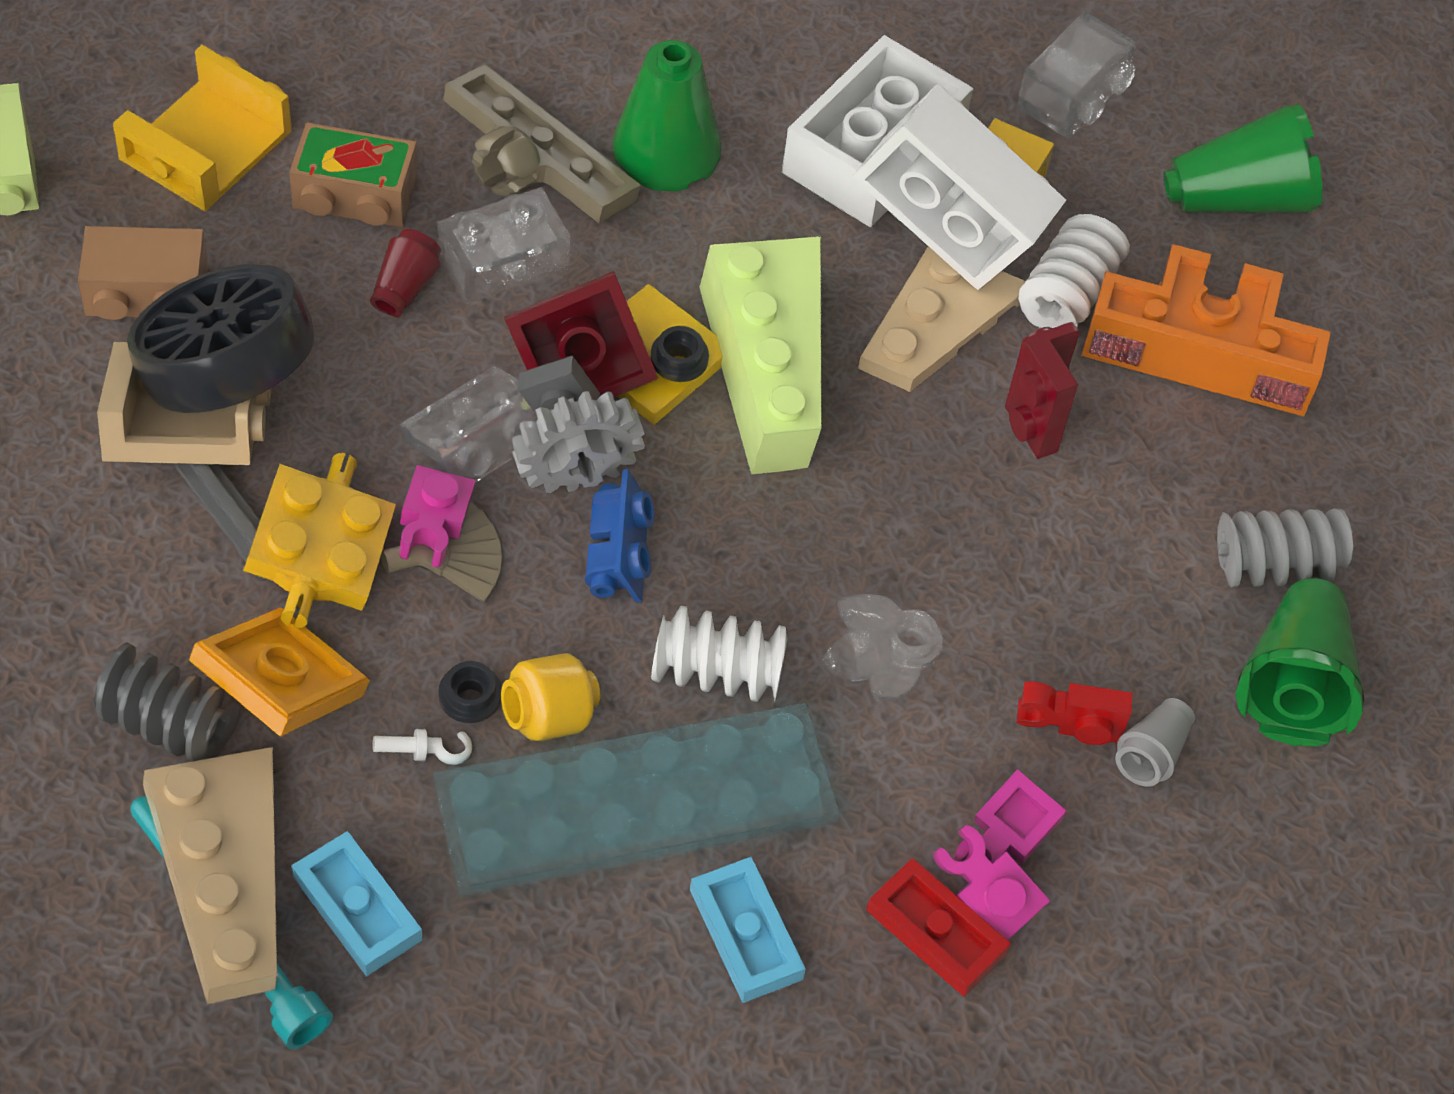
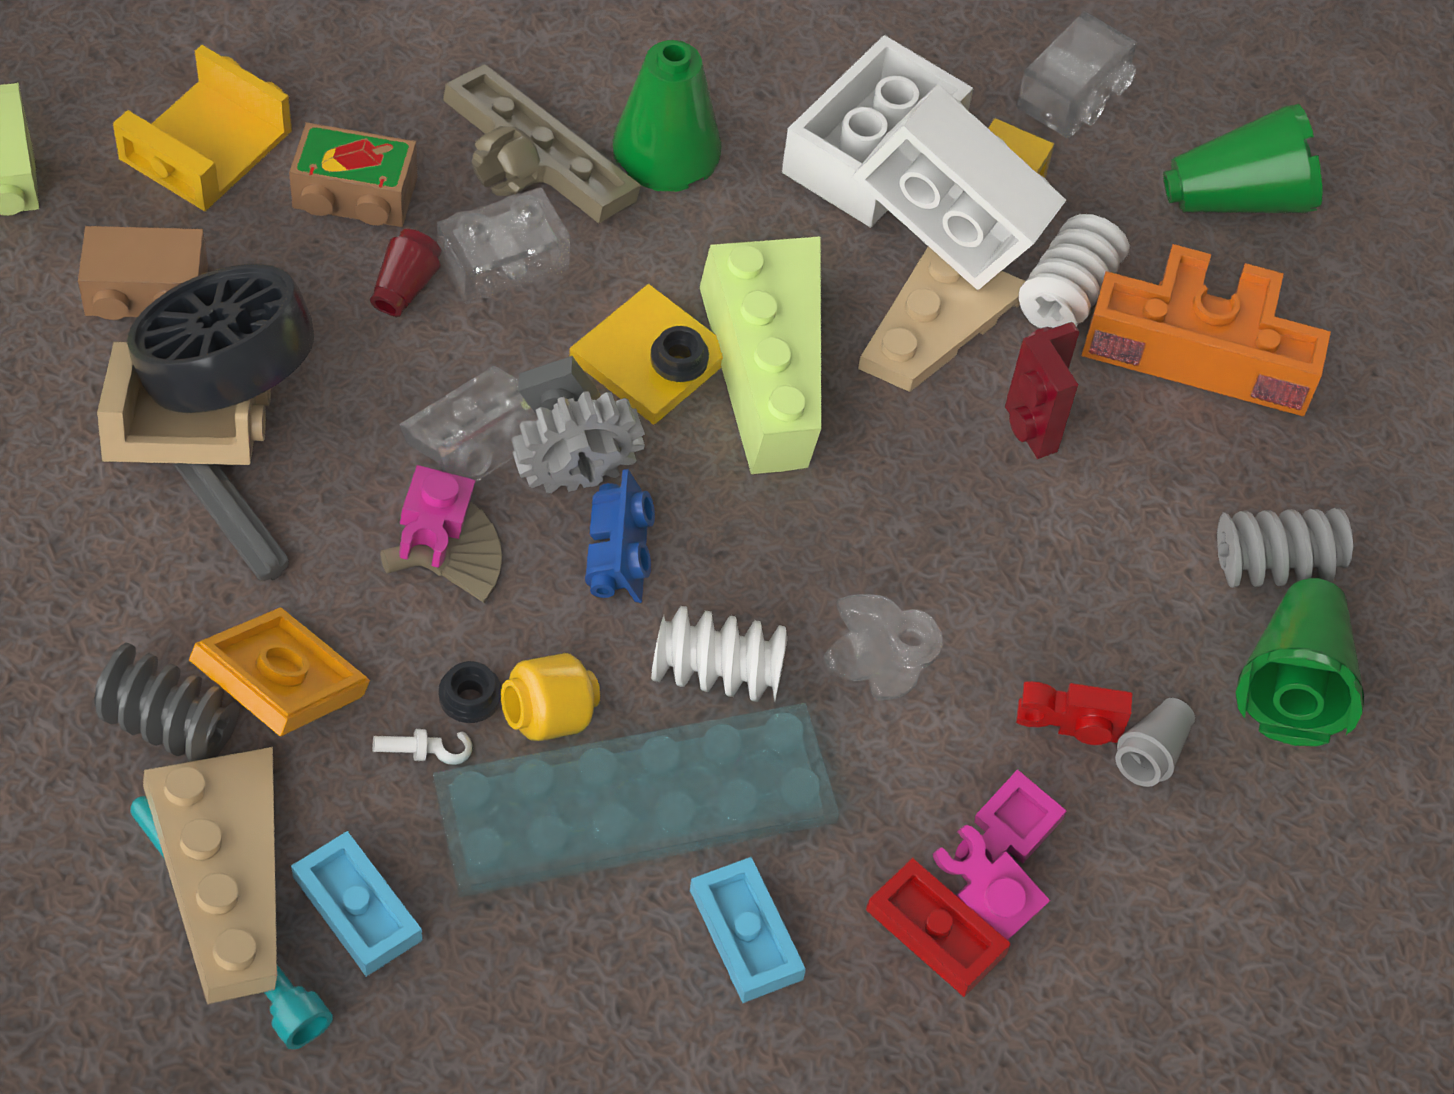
yellow plate [243,453,396,628] -> none
dark red slope [504,271,659,397] -> none

